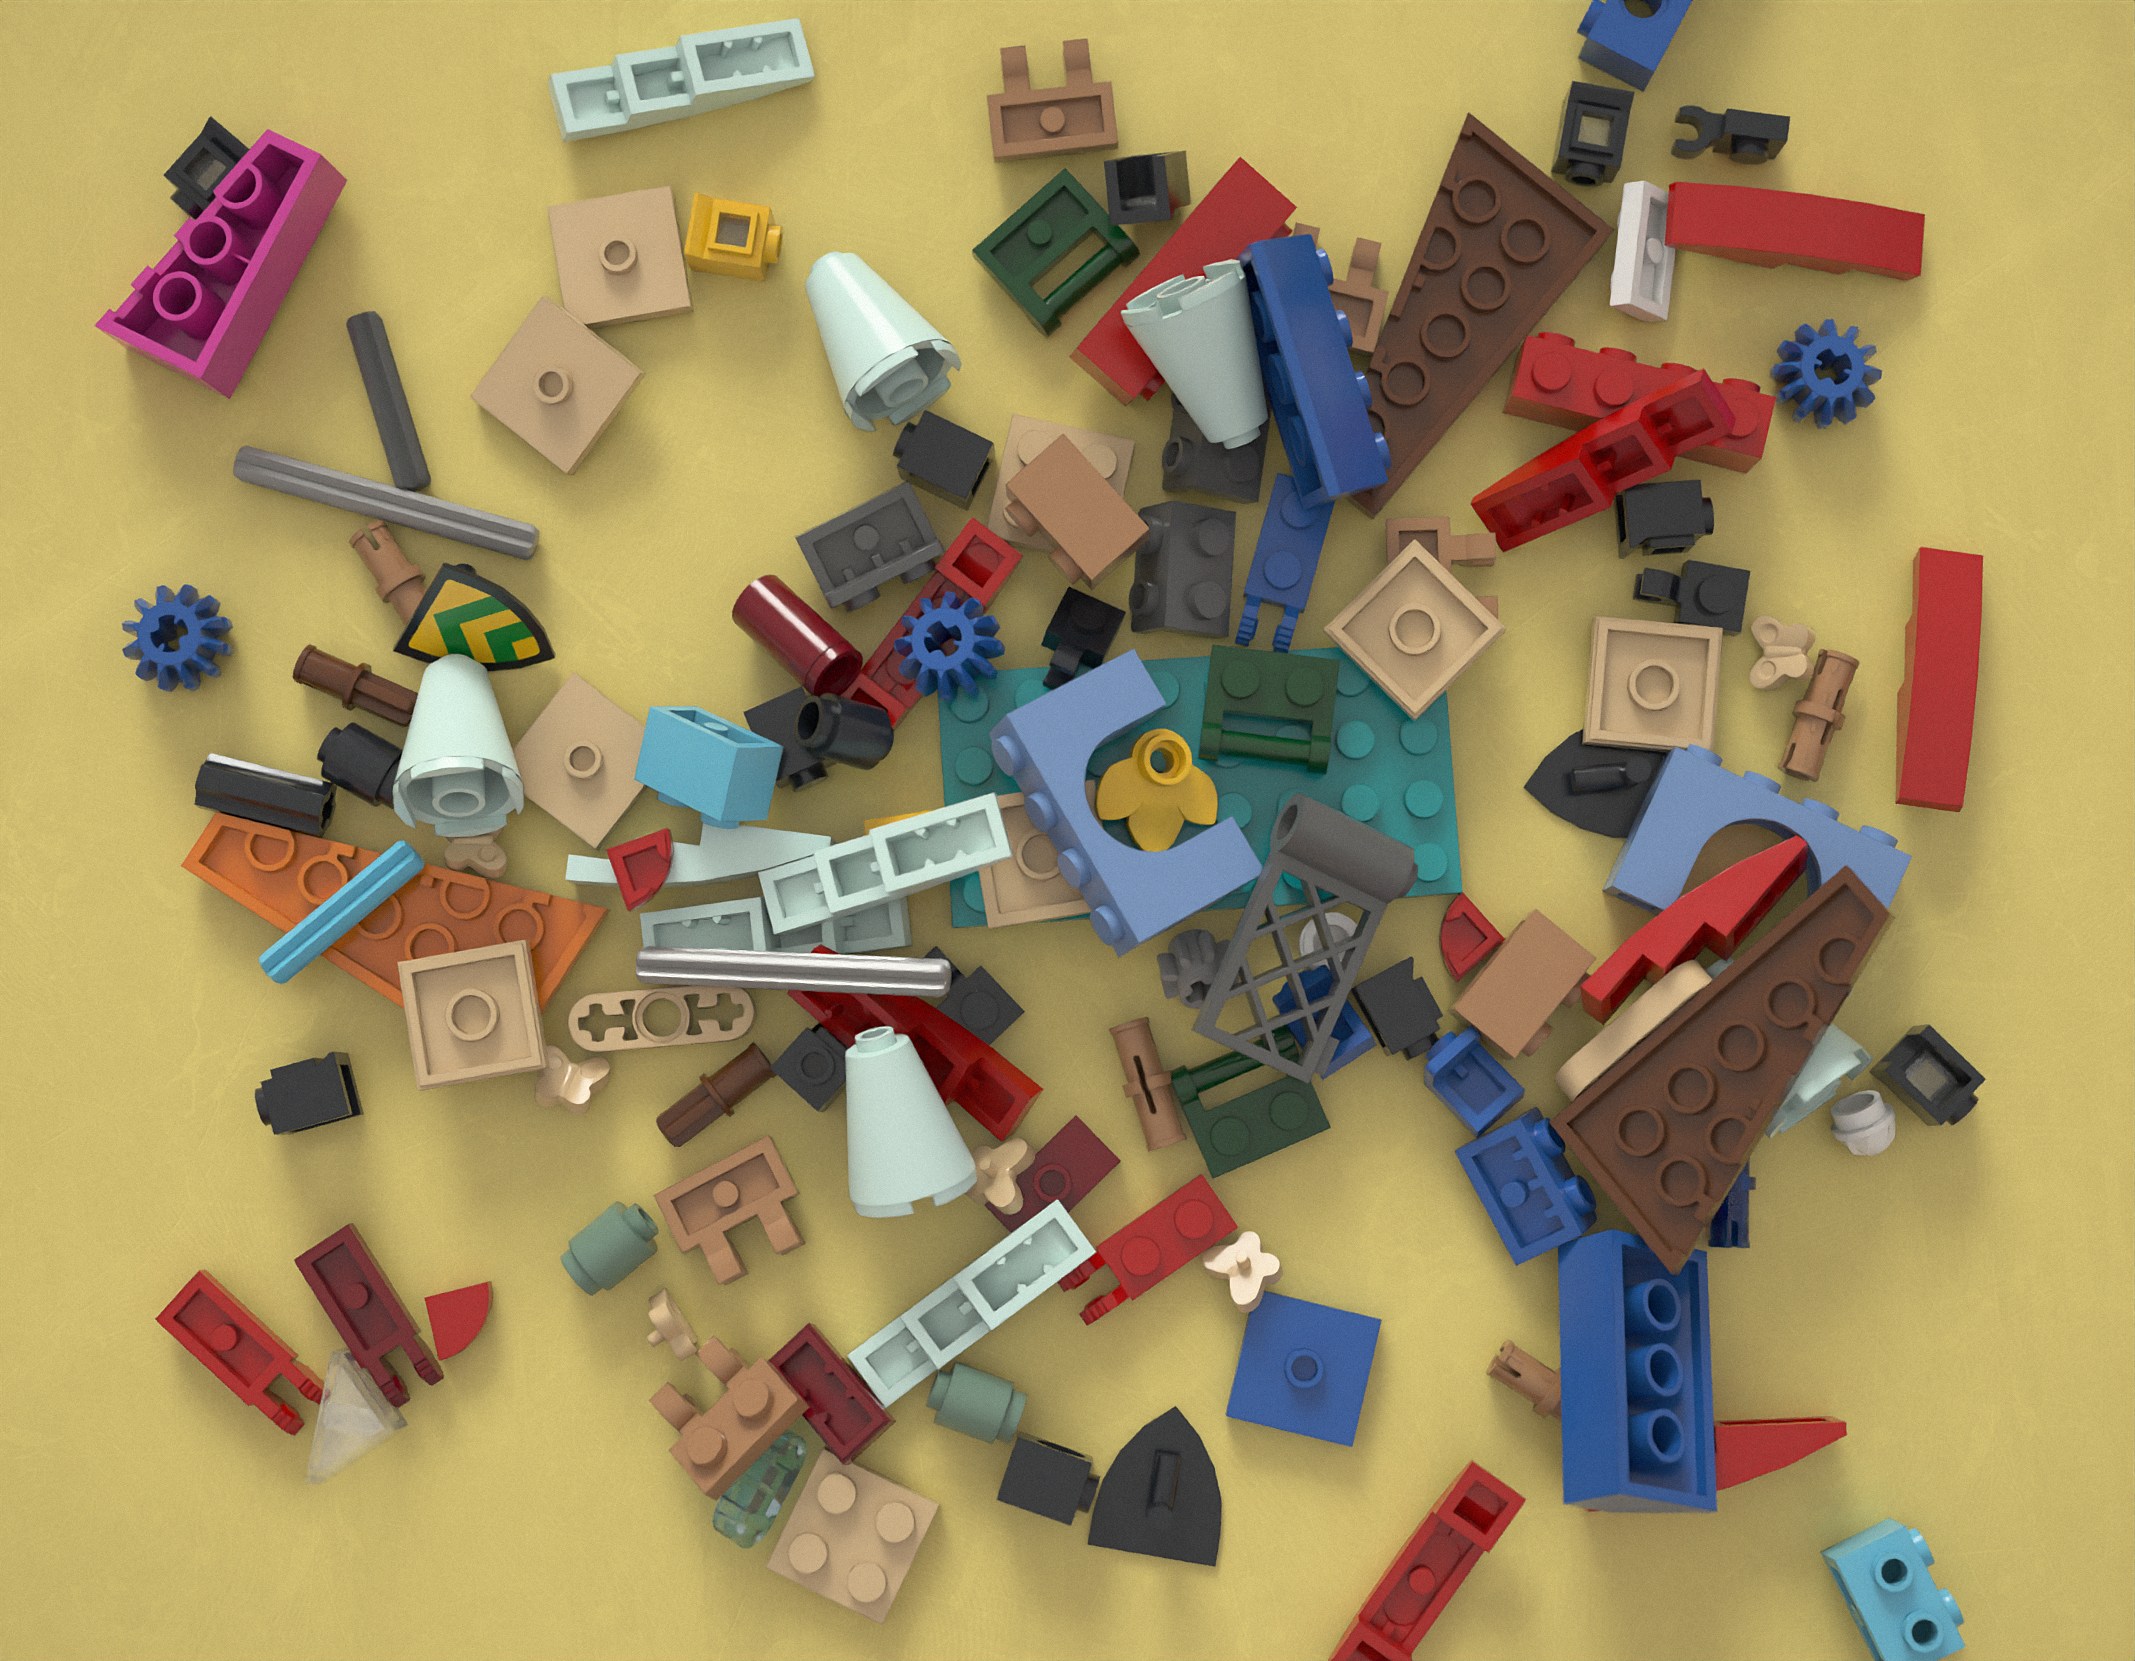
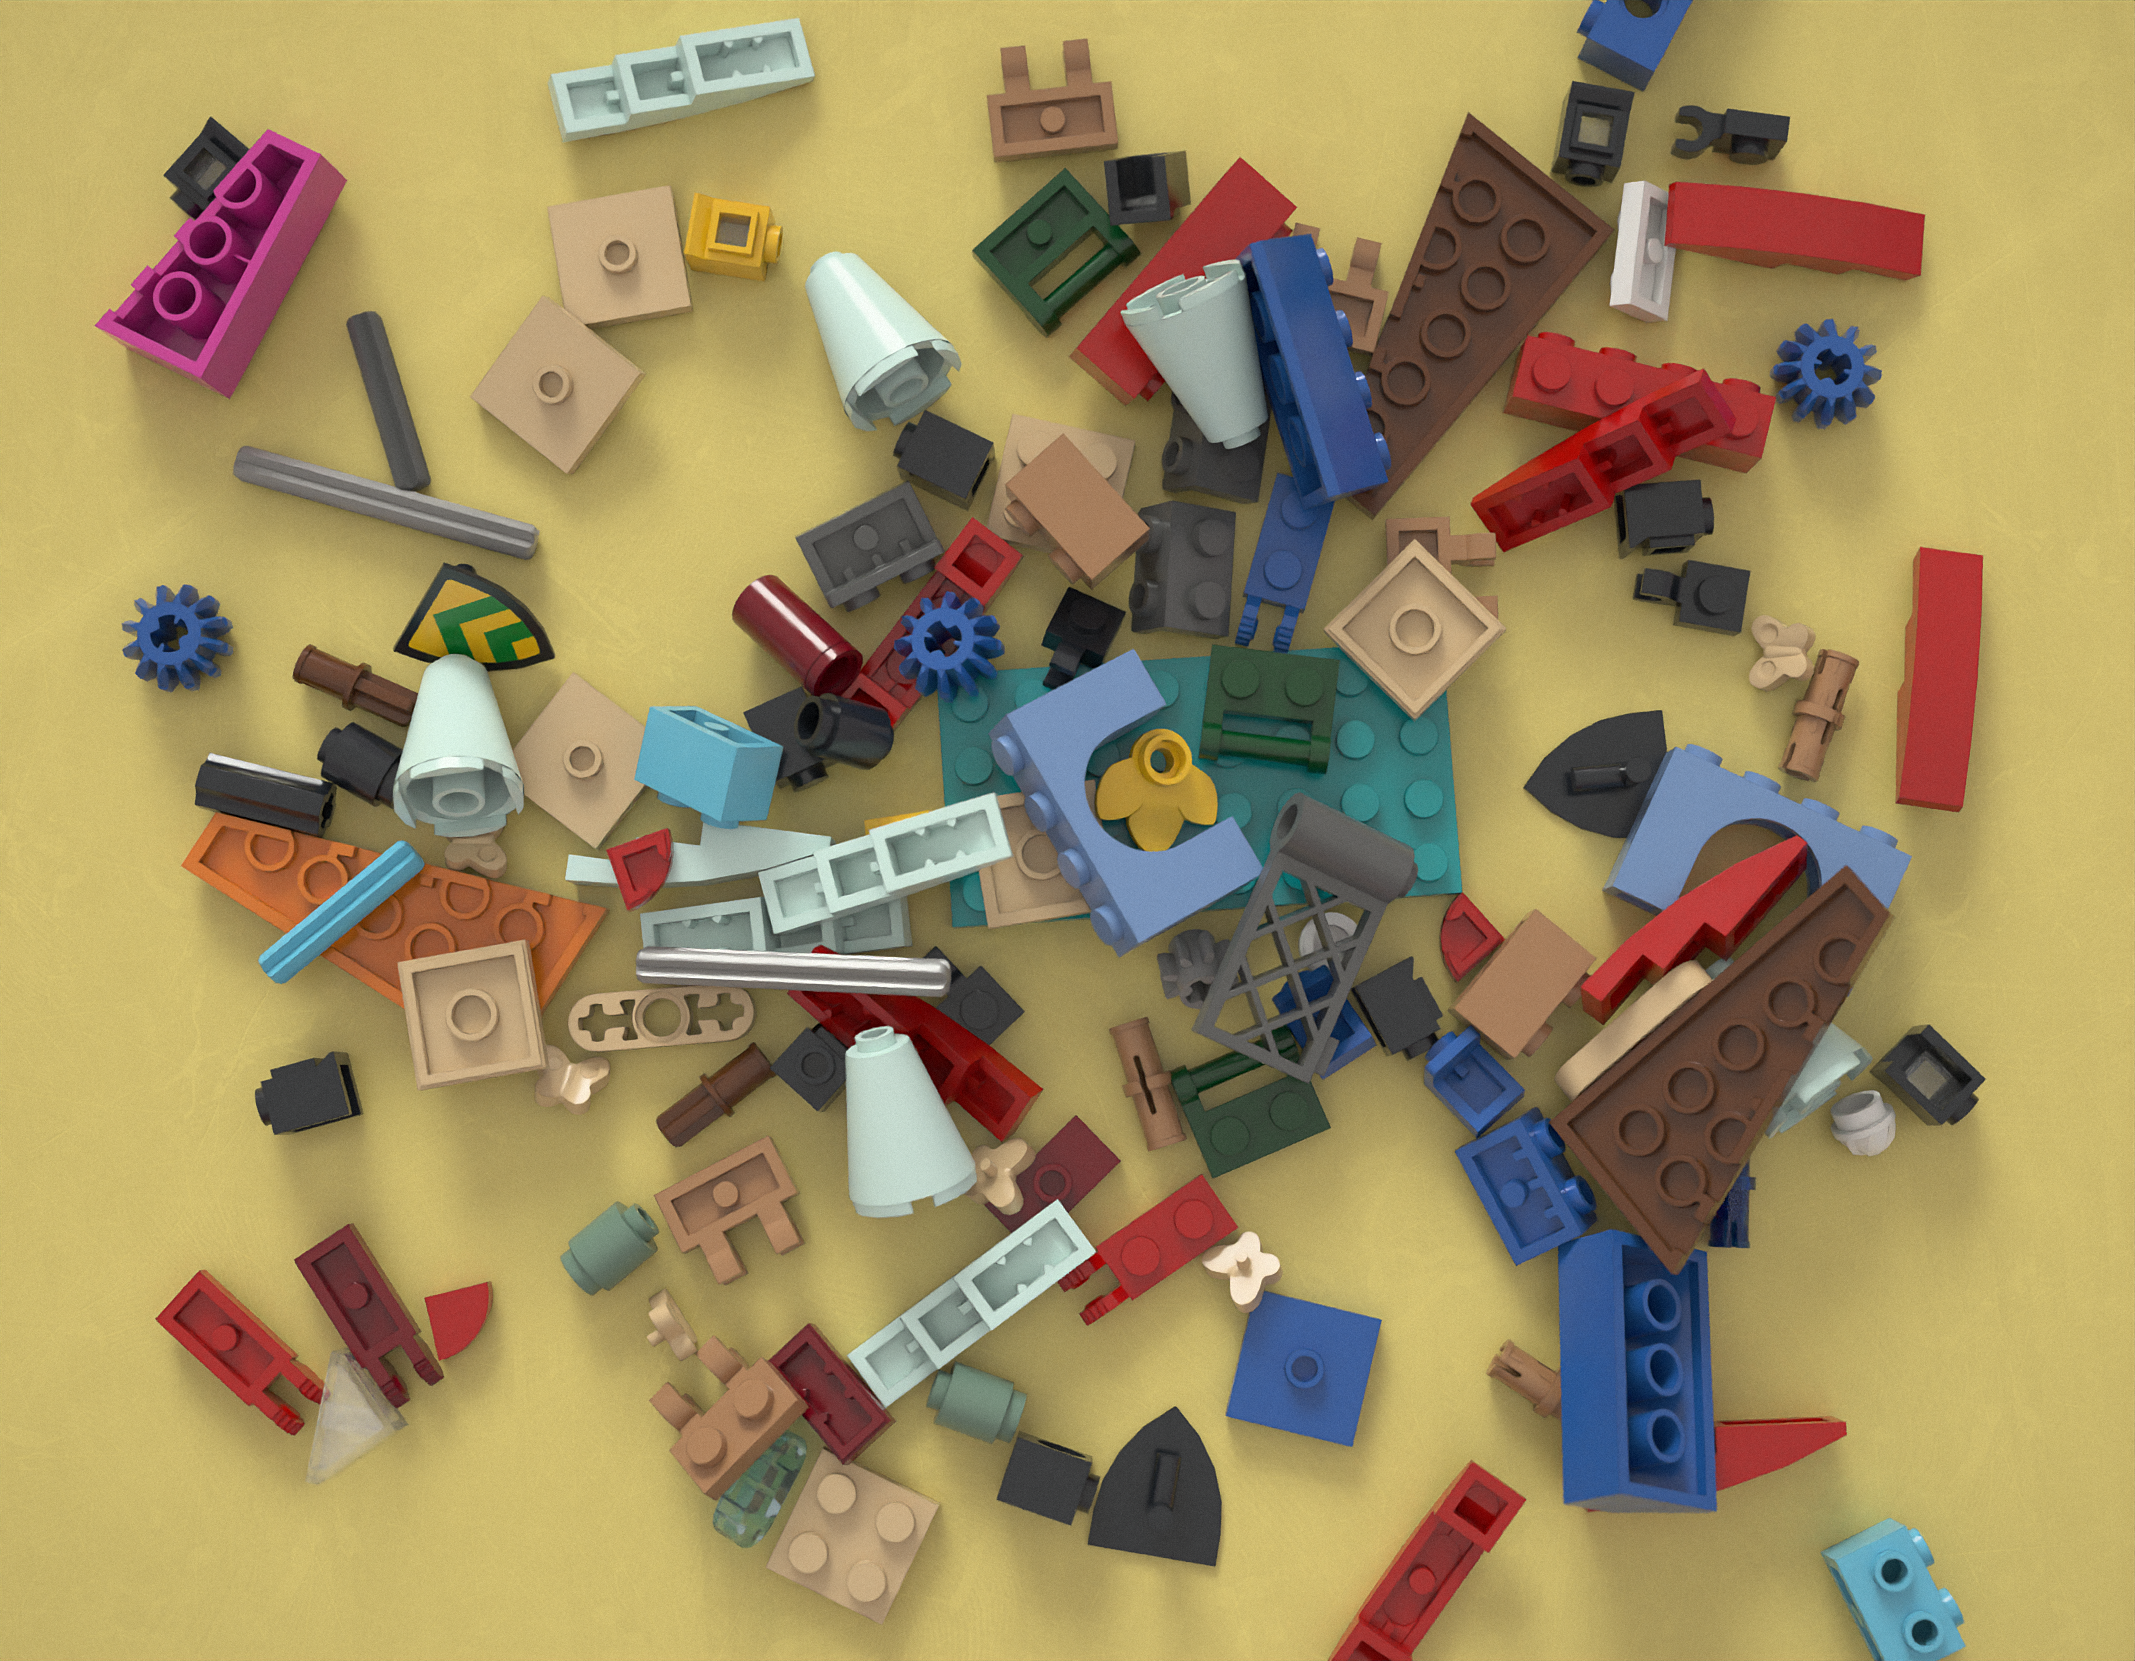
medium nougat pin [349,520,427,626] -> none
tan plate [1582,616,1723,752] -> none

